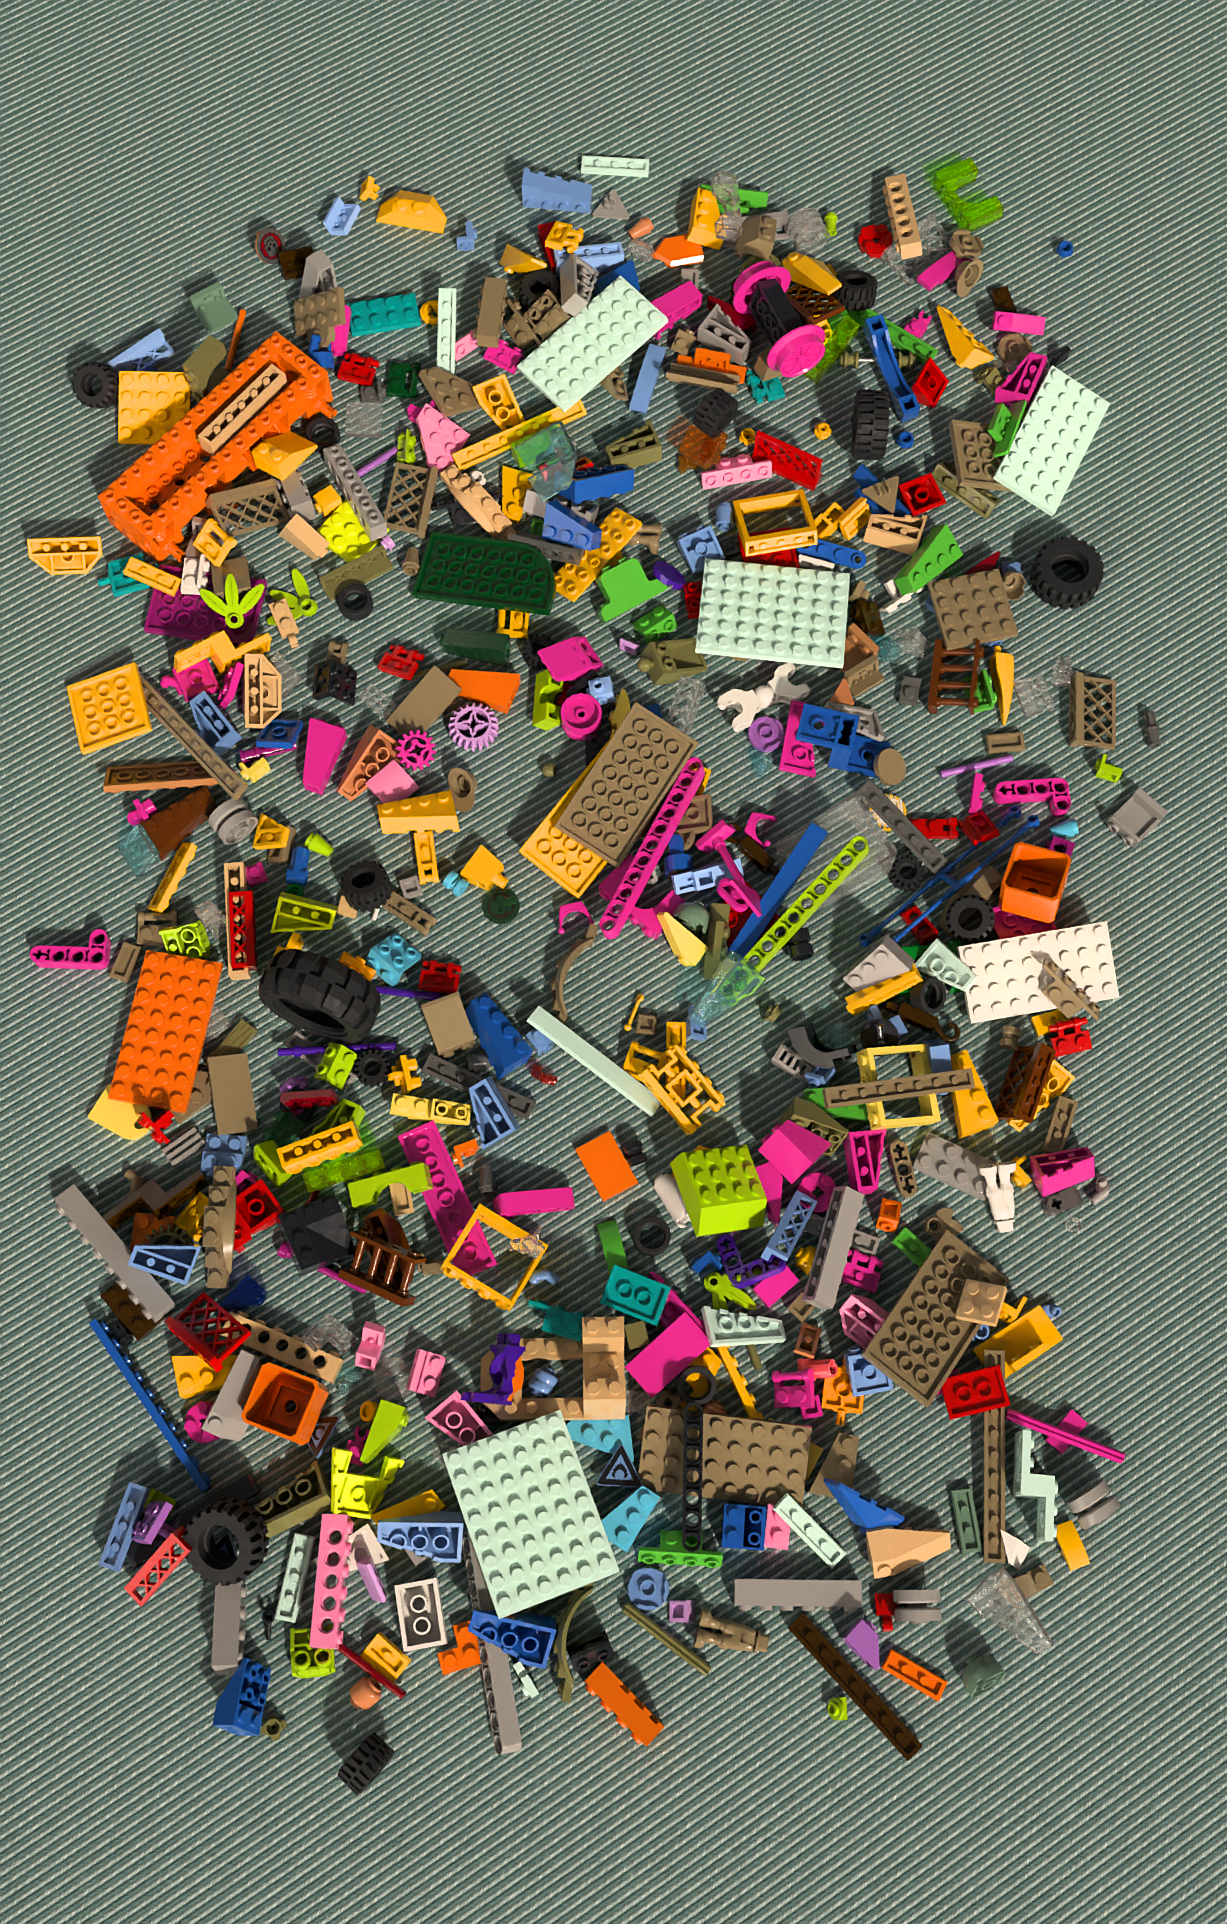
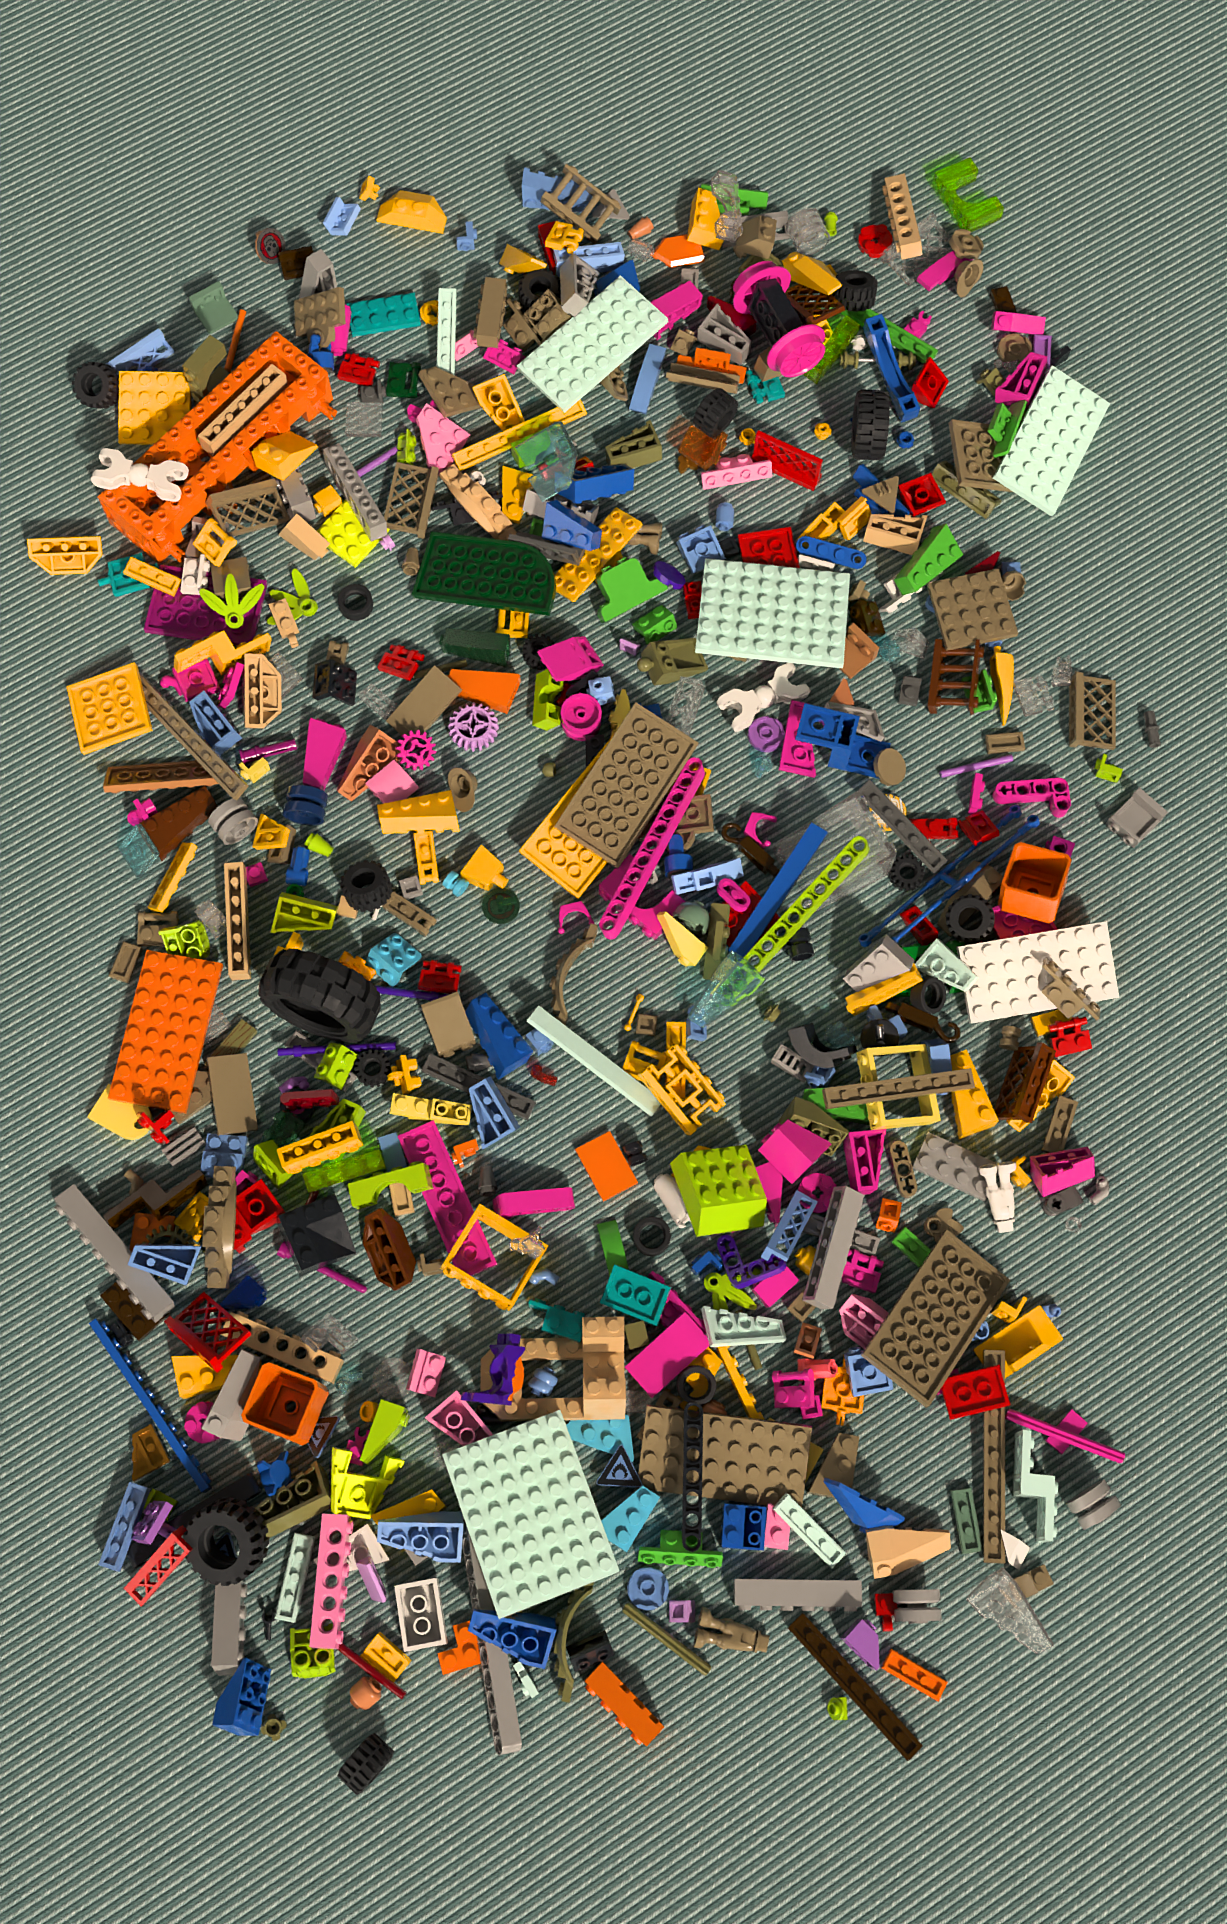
dark pink beam [30,929,111,970] -> none
red fence [228,891,258,971] -> none
blue plate [255,719,304,749] -> none
black tyre [306,417,341,453] -> none
olive fence [319,545,394,602] -> none
reddish brown fence [338,1228,427,1307] -> none
bright pink brick [355,1321,386,1371] -> none
light aqua tile [581,155,649,177] -> none
dark pink piece [695,819,762,917] -> none
yellow window [733,489,817,557] -> none
dark tan bracket [844,655,884,697] -> none
yellow wedge [937,305,994,369] -> none
tan plate [955,1279,1007,1327] -> none
sand green cylinder [962,1655,1006,1698] -> none
black tyre [1030,536,1104,610] -> none
medium azure cone [1049,818,1079,838] -> none
blue plate [1056,241,1073,258] -> none
yellow slope [1056,1520,1090,1571] -> none
none -> white piece [91,448,189,502]
none -> pearl gold wing [132,1424,171,1482]
none -> blue piece [257,1451,294,1496]
none -> dark blue wheel [283,785,328,826]
none -> tile [378,1132,407,1172]
none -> dark tan fence [540,164,621,245]
none -> white plate [851,335,868,350]
none -> medium lavender tile [1032,334,1052,369]

